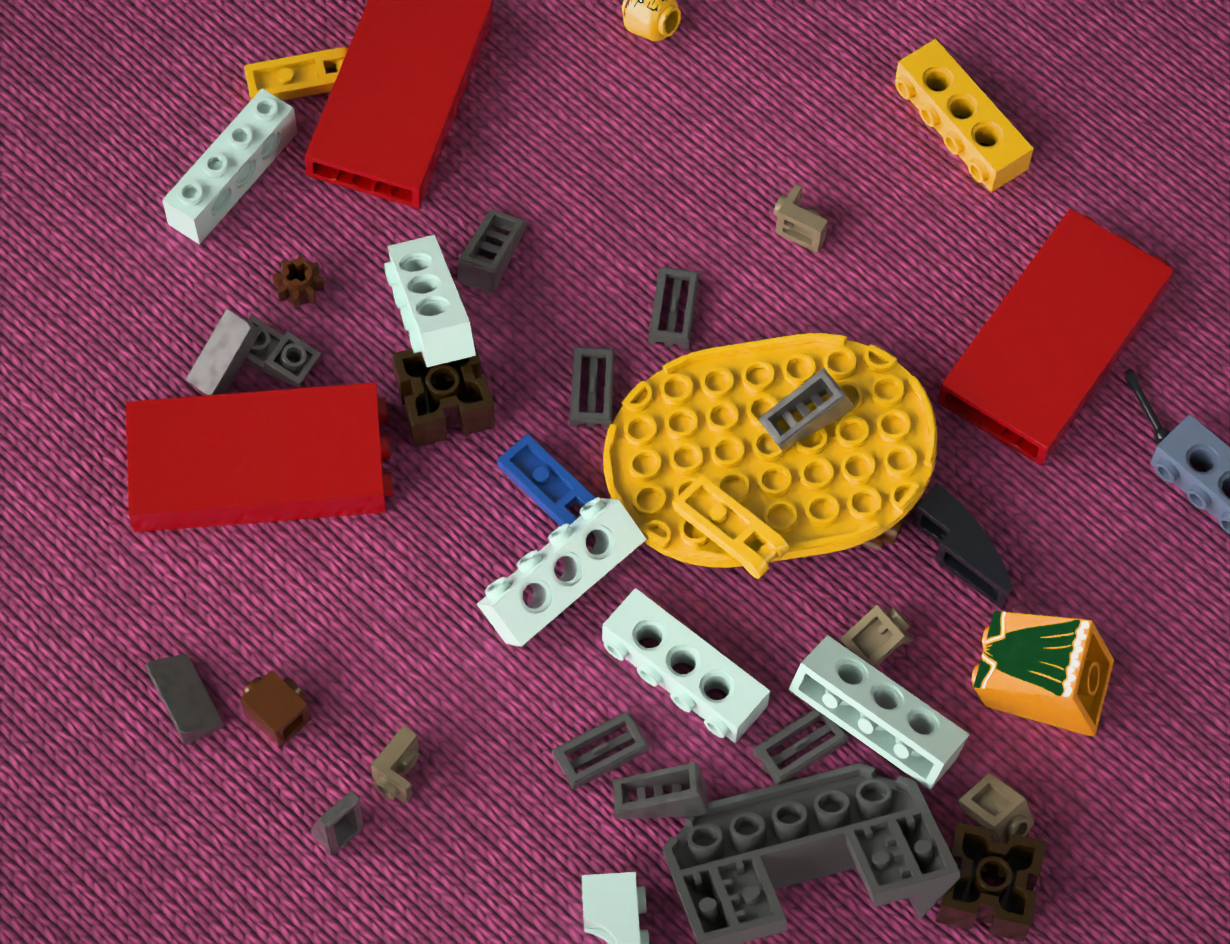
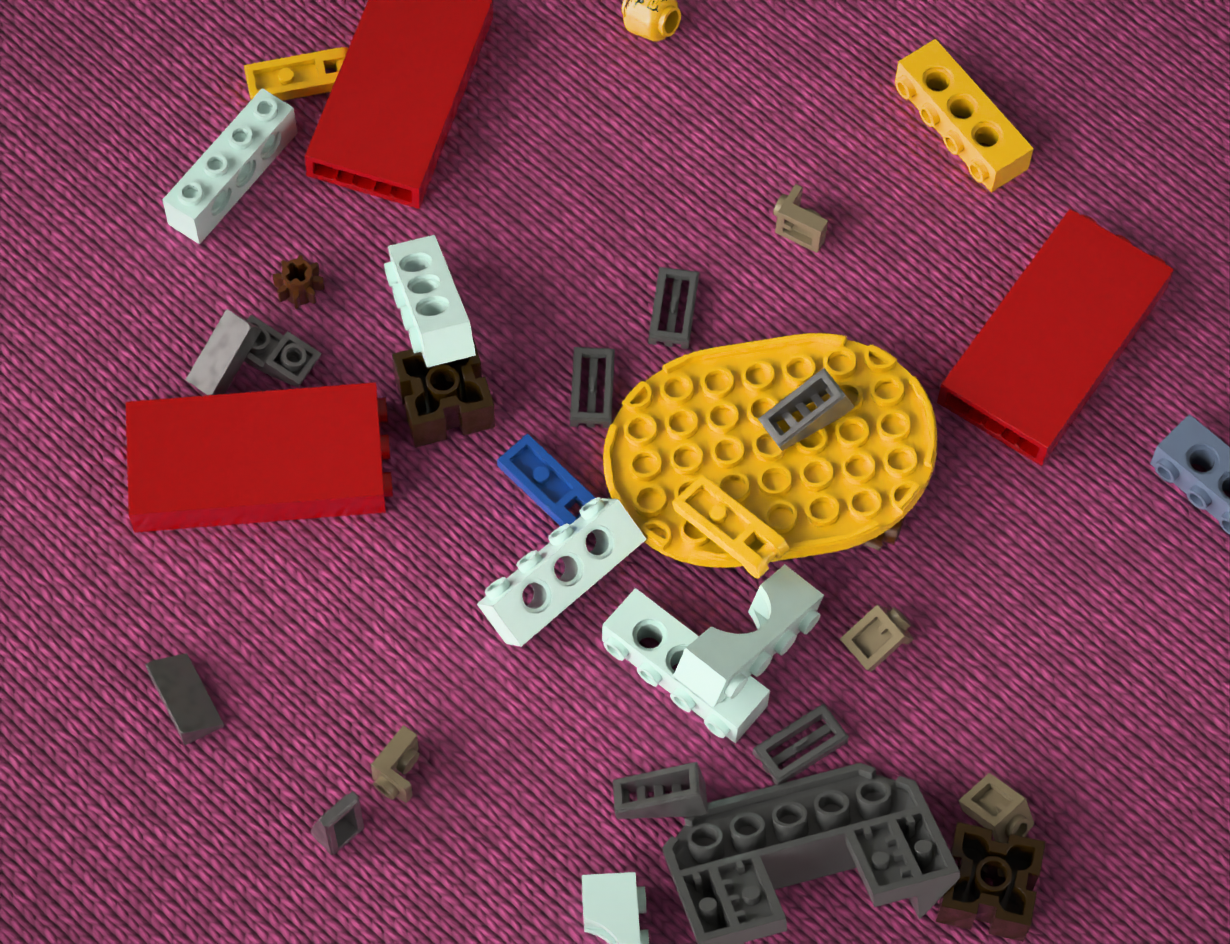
reddish brown brick [240,670,311,748] -> none
flat silver slope [457,209,527,293] -> none
dark grey tile [552,710,649,791] -> none
light aqua brick [789,635,970,790] -> none
black slope [912,483,1013,610] -> none
slope [972,611,1114,737] -> none
black hinge [1123,369,1170,443] -> none
none -> light aqua arch [673,564,824,708]

